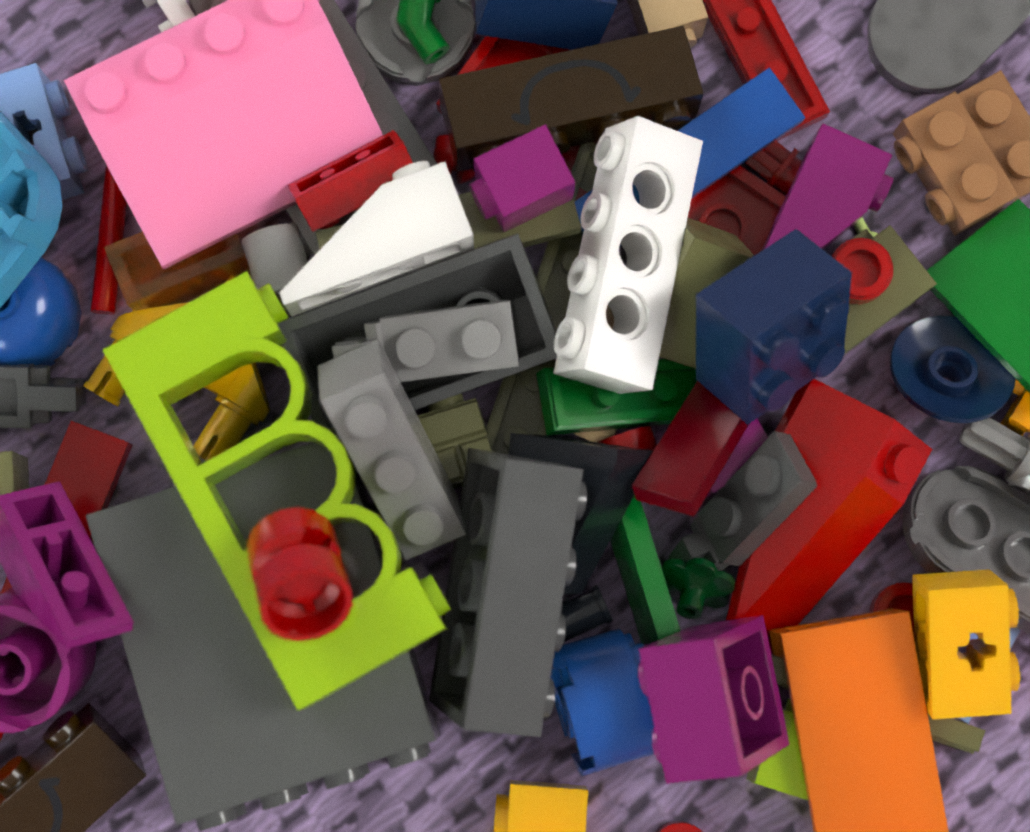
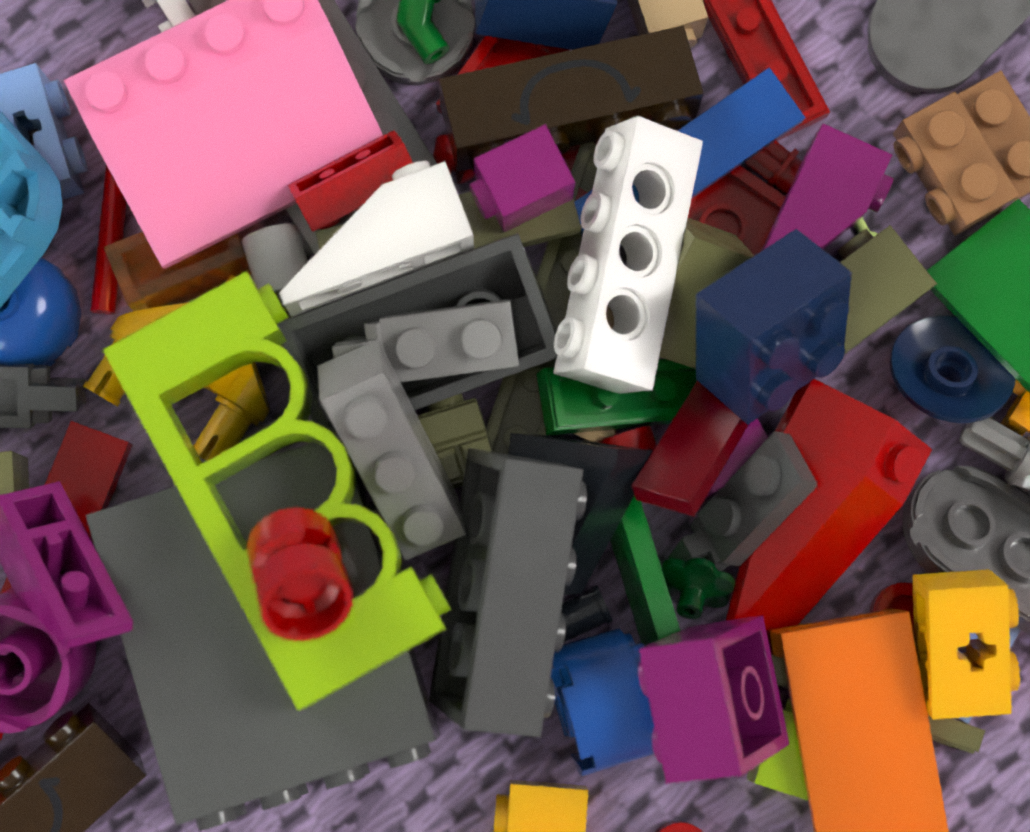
red tile [831,238,893,304] -> none

